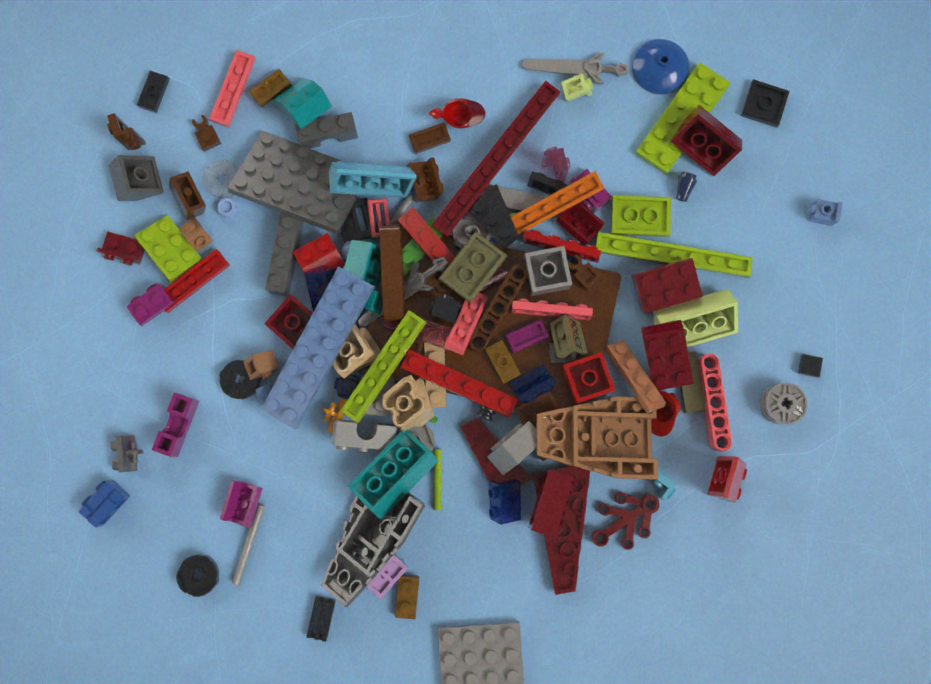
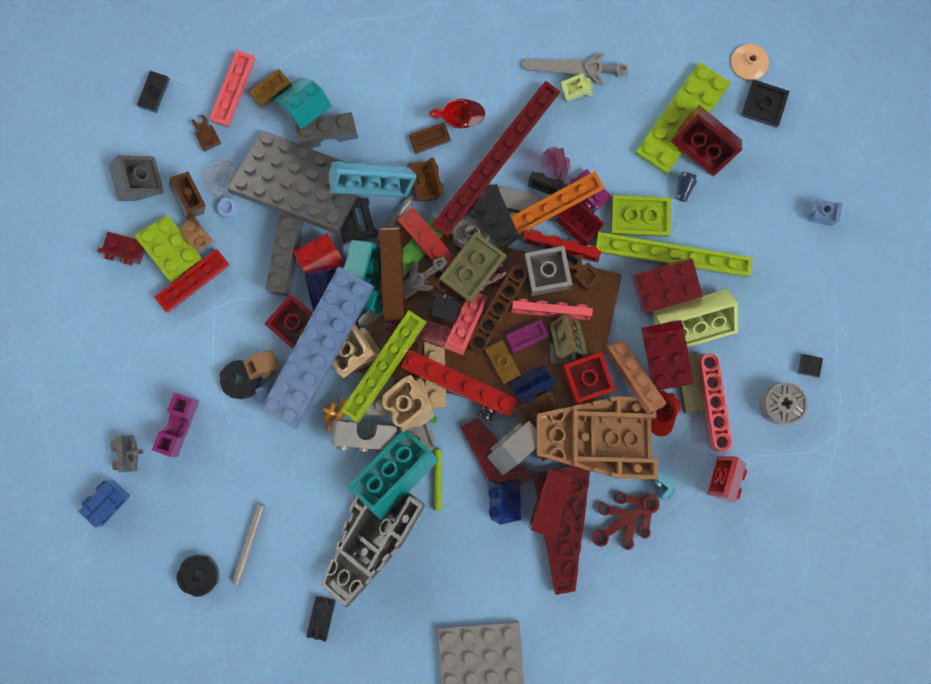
reddish brown bracket [107,113,146,150] -> none
magenta bracket [126,283,174,326] -> none
magenta bracket [220,480,263,527] -> none
head [334,374,362,400] -> none
coral tile [367,198,390,239] -> none
lavender hinge [367,553,408,599] -> none
pearl gold plate [395,575,420,619] -> none
blue dish [632,39,690,95] -> none
none -> light nougat dish [731,44,769,81]

